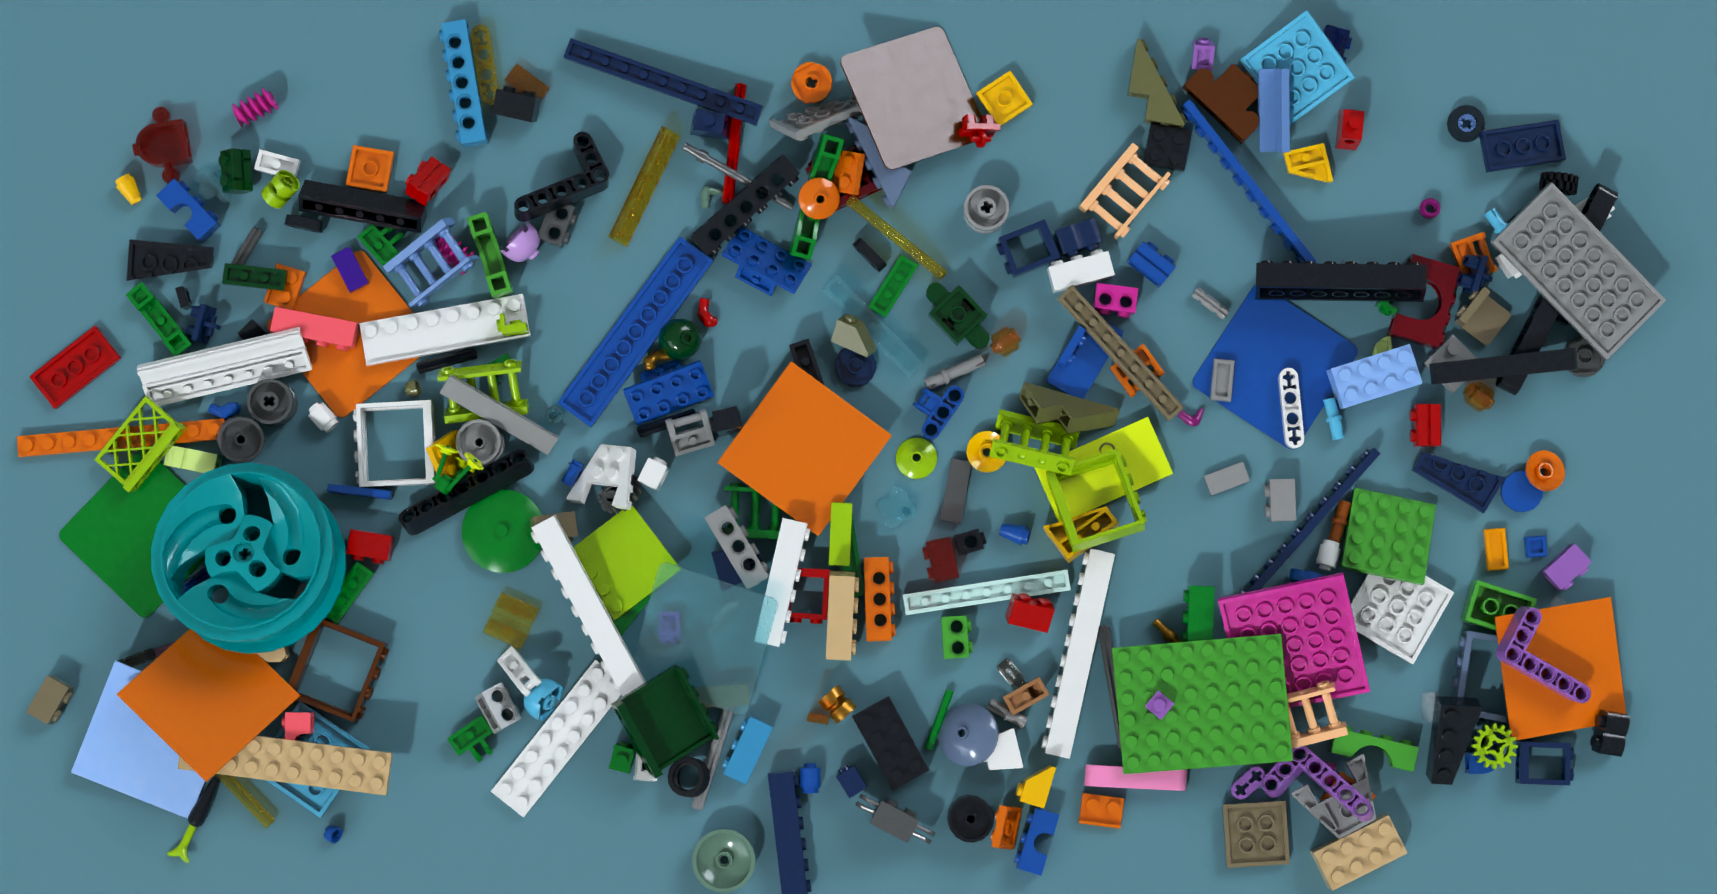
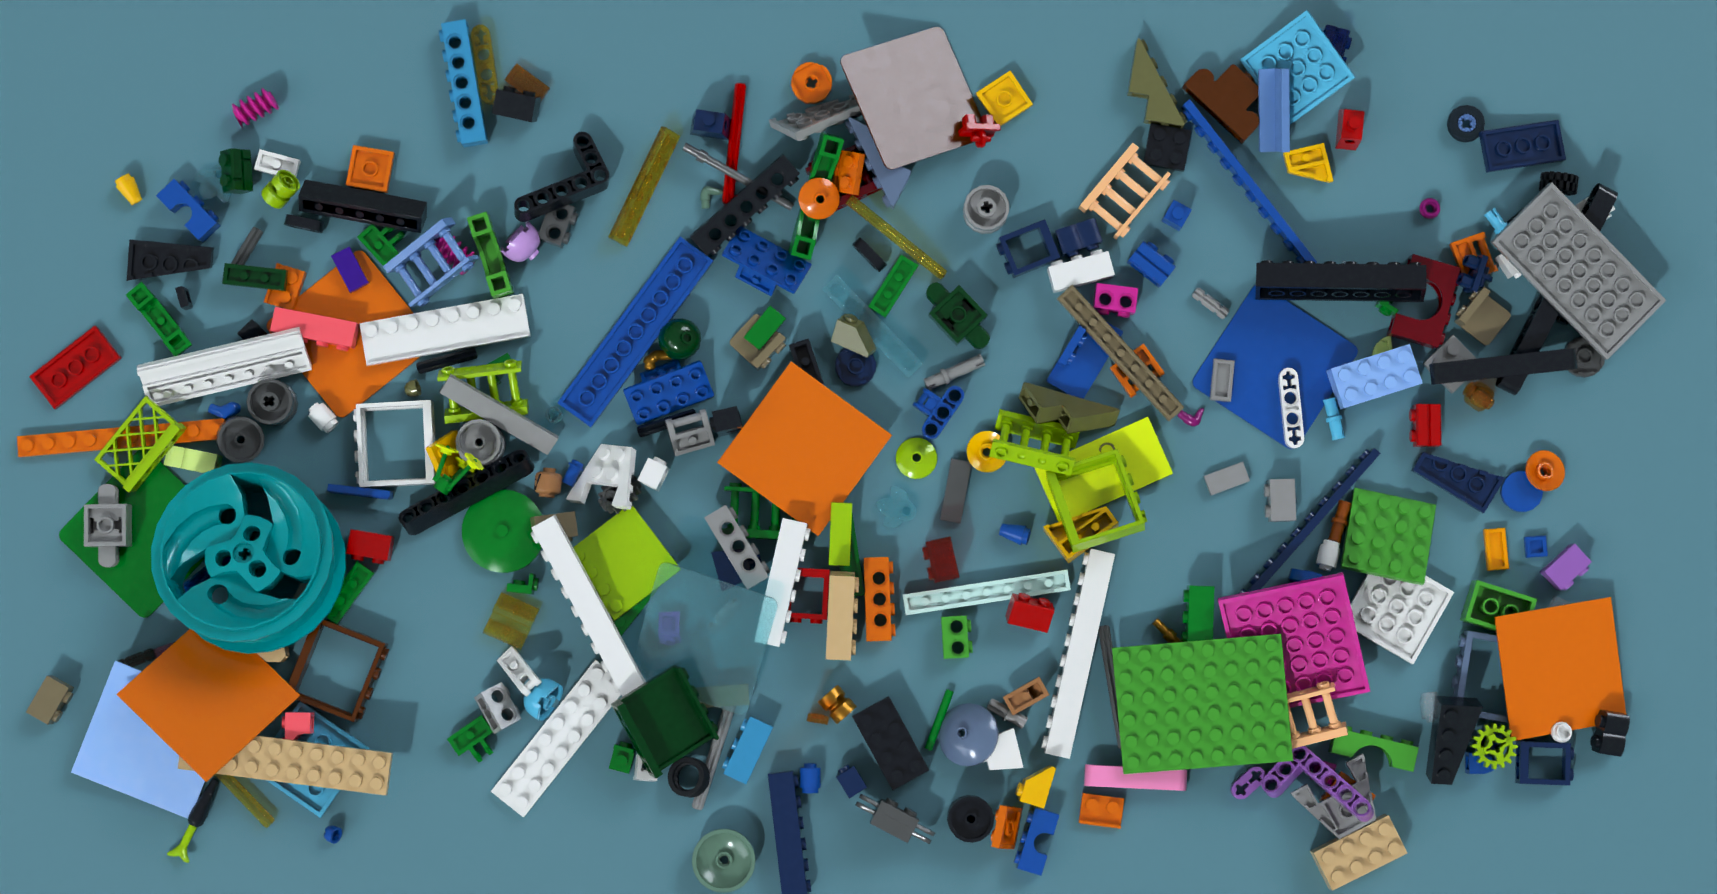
clear red piece [132,107,193,184] -> none
dark blue hips [185,304,221,344] -> none
red brick [405,157,451,206] -> none
lime bracket [496,313,529,337] -> none
dark blue plate [564,38,764,126] -> none
red arm [697,298,718,327] -> none
black brick [954,529,987,556] -> none
clear orange head [989,326,1021,357] -> none
clear smoke piece [996,658,1025,688] -> none
medium lavender plate [1145,690,1175,720] -> none
medium lavender bracket [1191,38,1215,70] -> none
dark tan plate [1222,800,1290,868] -> none
medium lavender beam [1496,606,1591,703] -> none
none -> light grey brick [84,484,132,568]
none -> green bracket [506,573,539,595]
none -> medium nougat head [534,468,562,498]
none -> dark tan bracket [730,314,786,371]
none -> green tile [744,306,786,351]
none -> blue brick [1161,200,1192,231]
none -> white plate [1551,722,1572,743]

